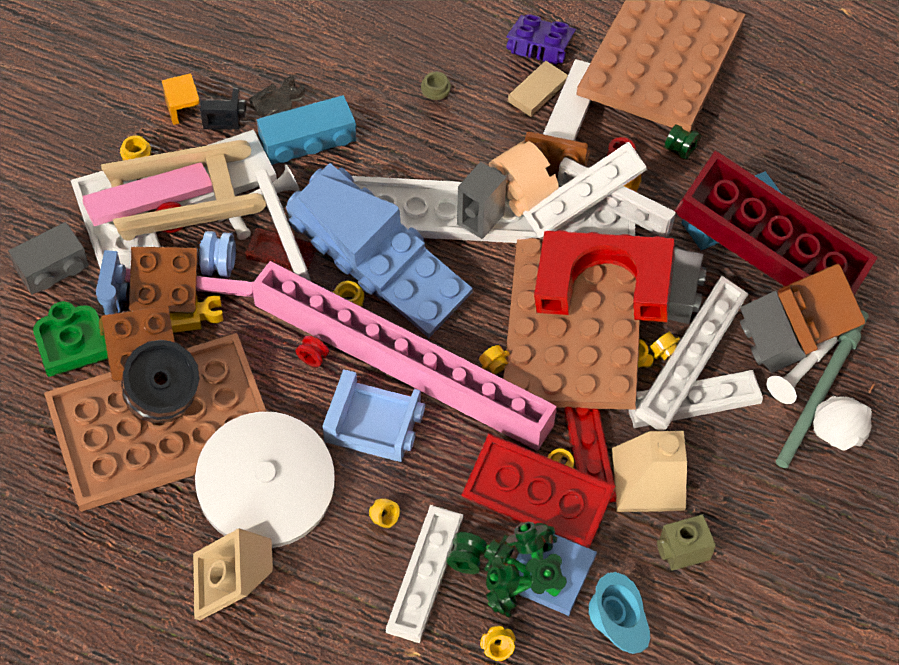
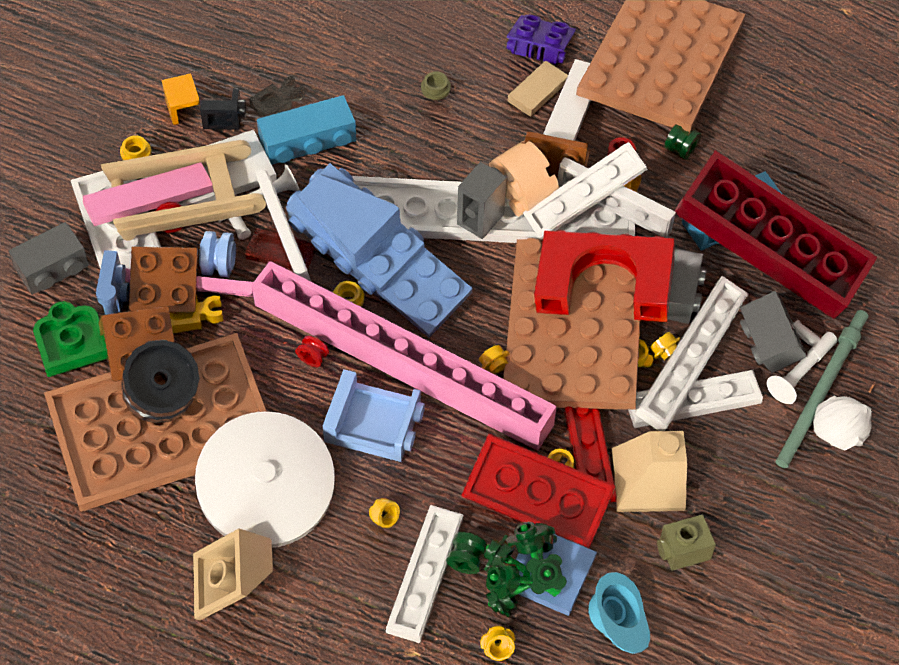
bracket [778,264,865,355] -> none

